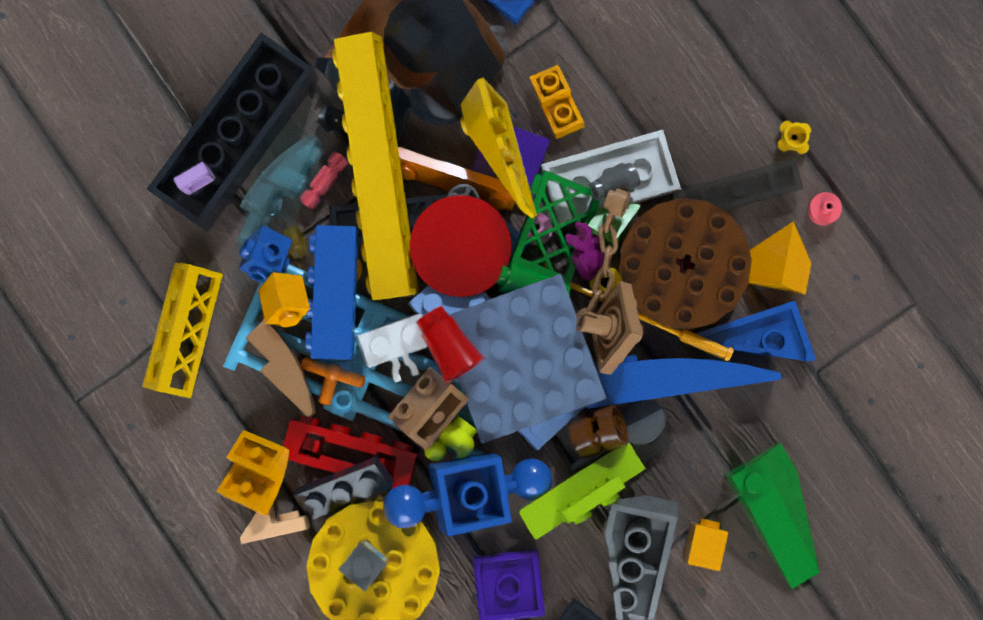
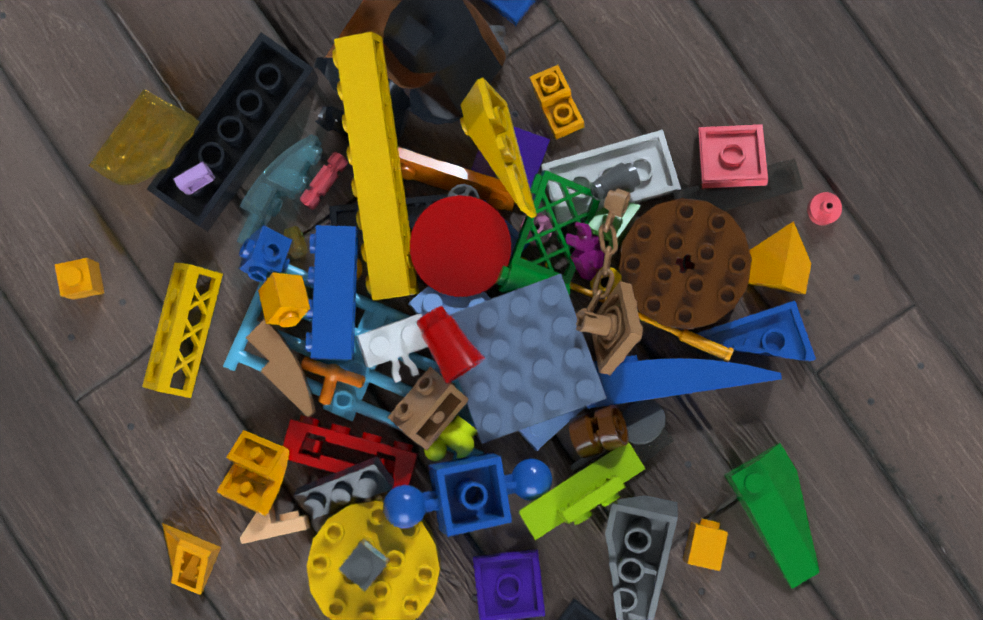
yellow plate [777,121,811,154] -> none
none -> light orange brick [55,258,104,300]
none -> clear yellow plate [88,89,200,186]
none -> light orange slope [162,523,221,595]
none -> coral tile [698,124,768,188]

